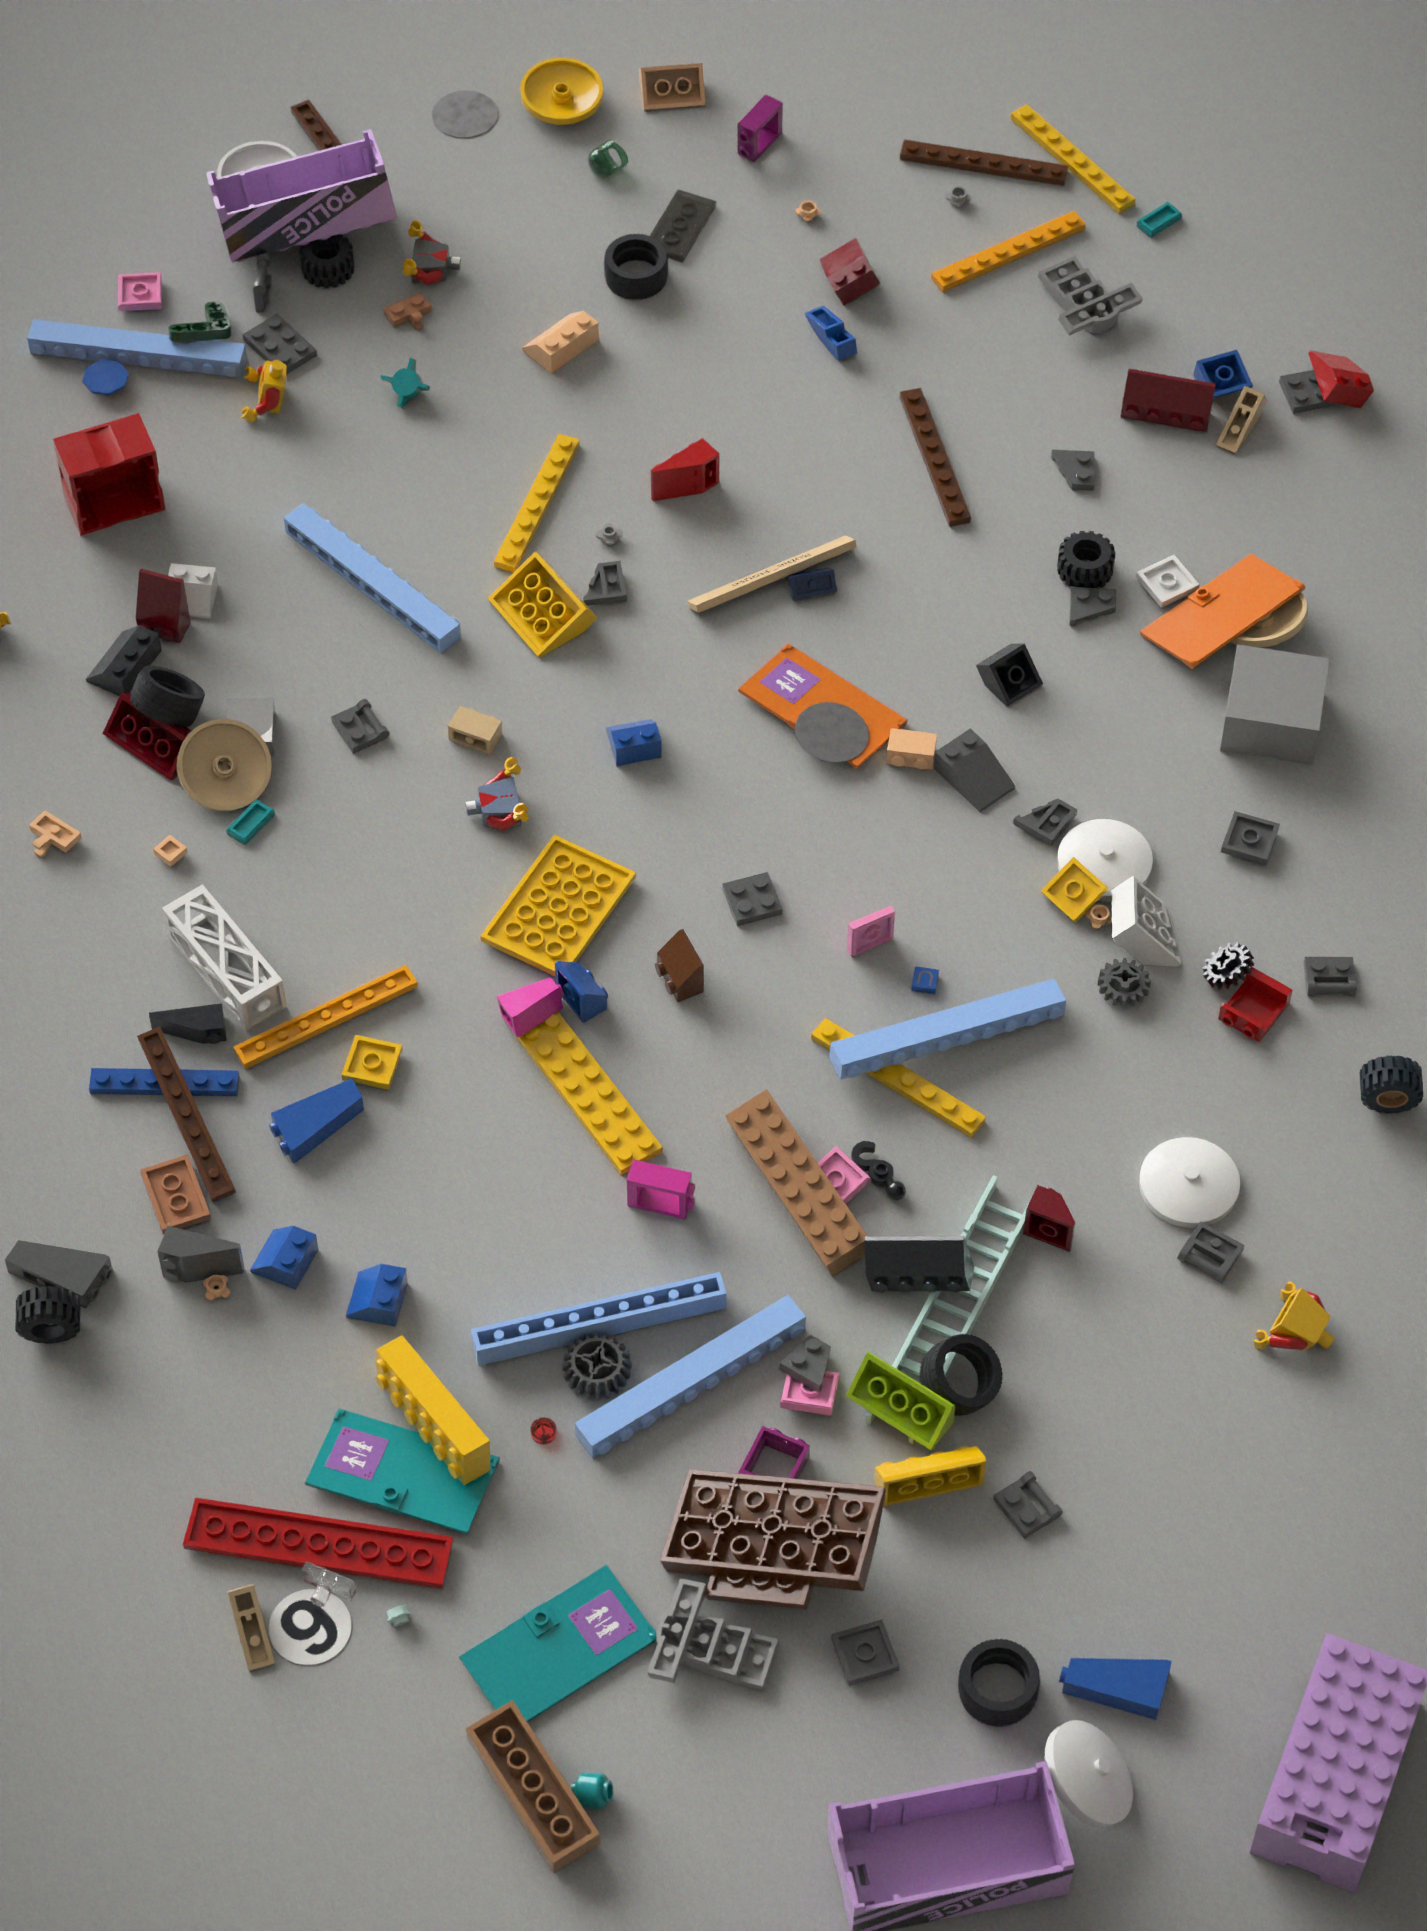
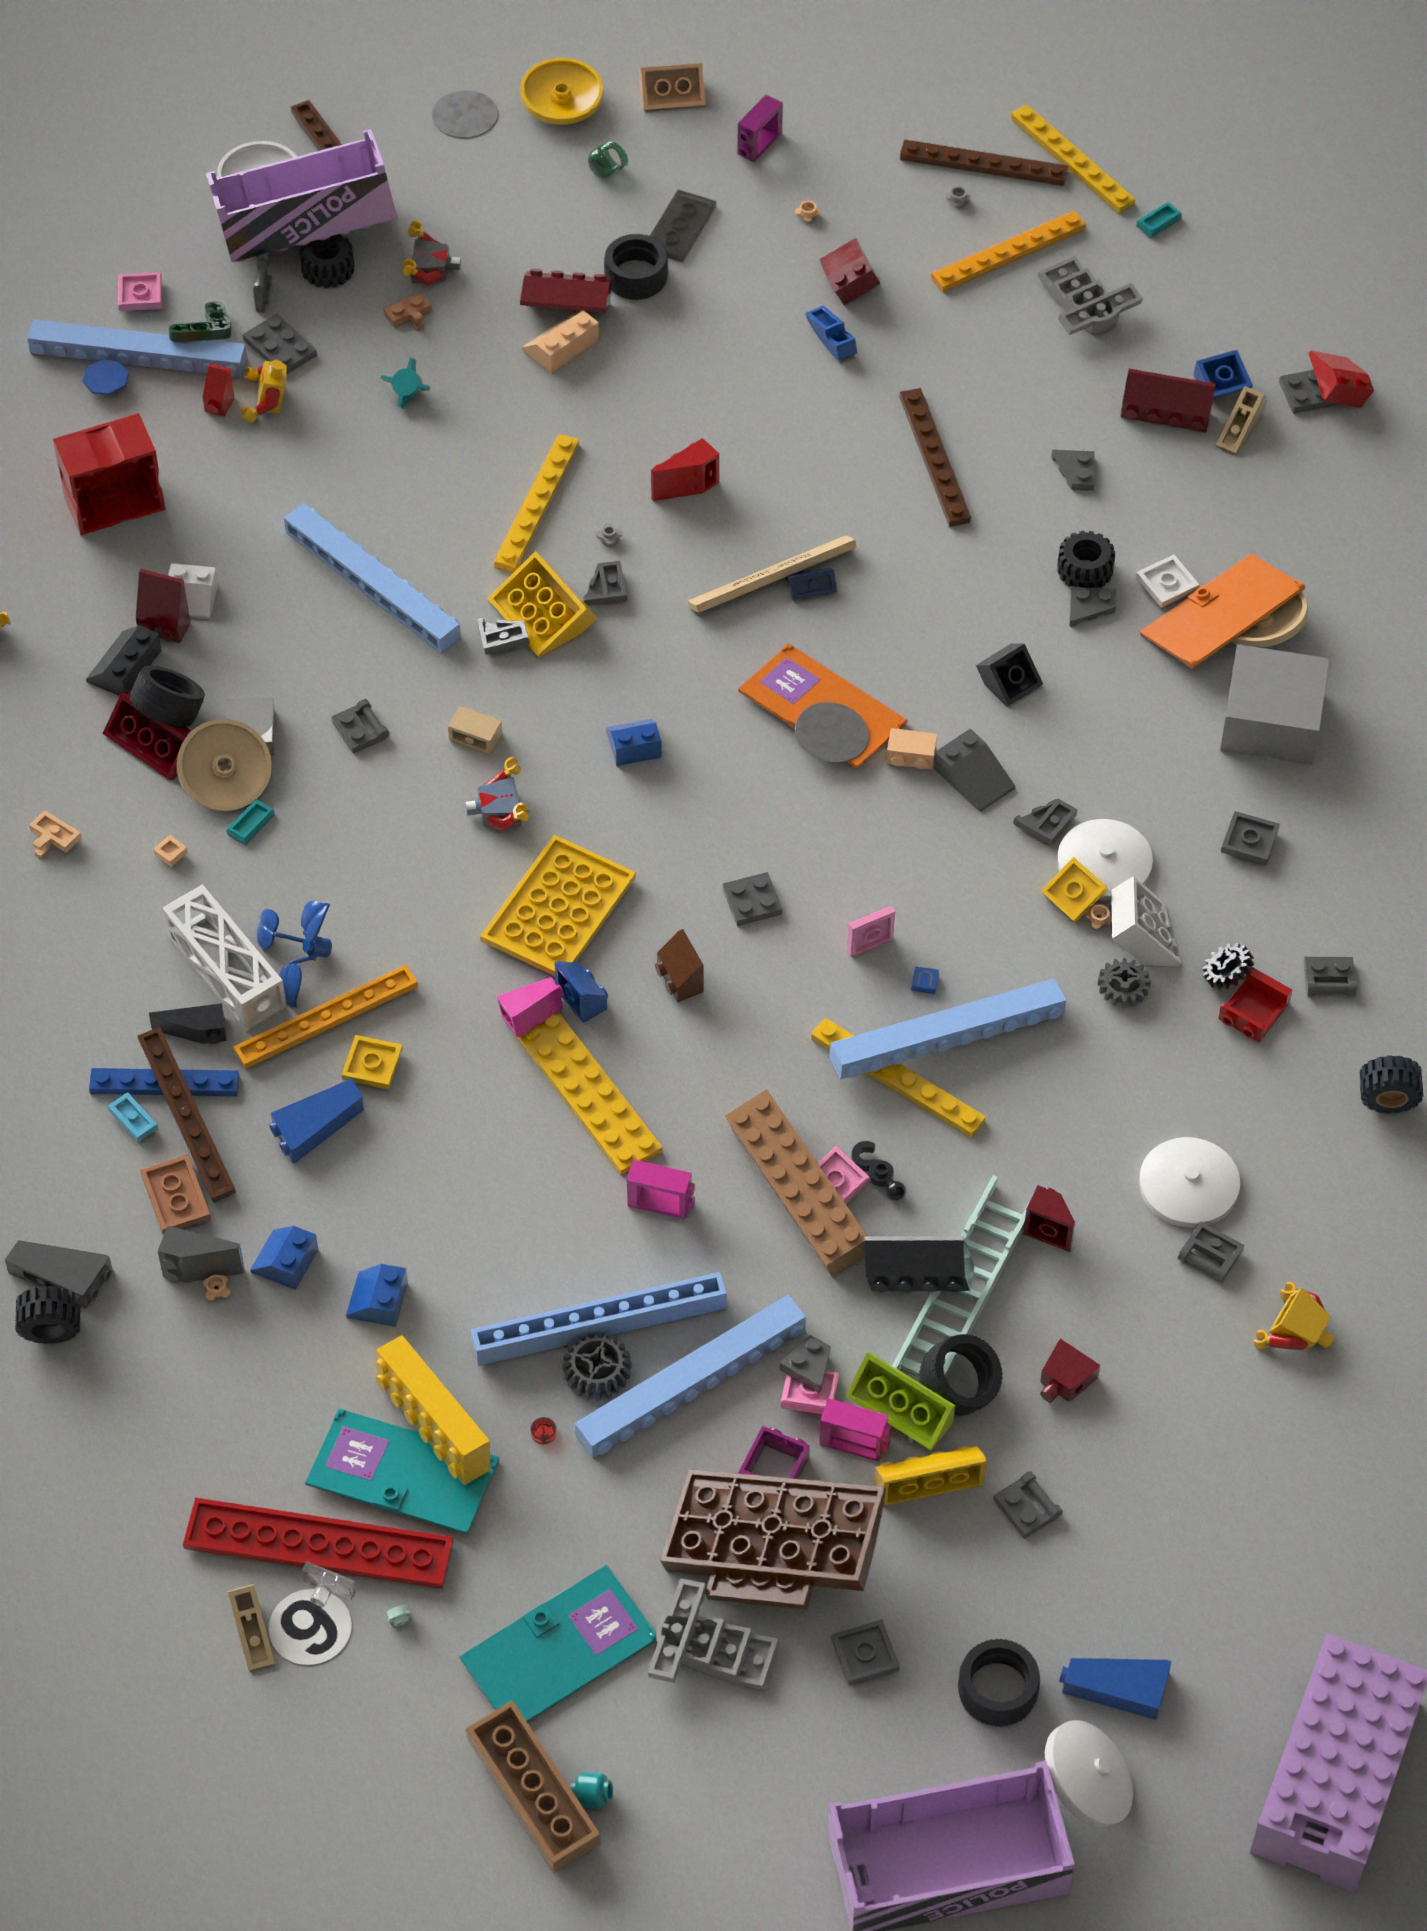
none -> medium azure plate [108,1092,158,1143]
none -> red slope [202,363,235,417]
none -> blue plant [257,901,332,1008]
none -> wing [477,618,530,655]
none -> dark red slope [520,269,612,313]
none -> dark pink window [819,1398,891,1462]
none -> dark red torso [1040,1338,1101,1403]

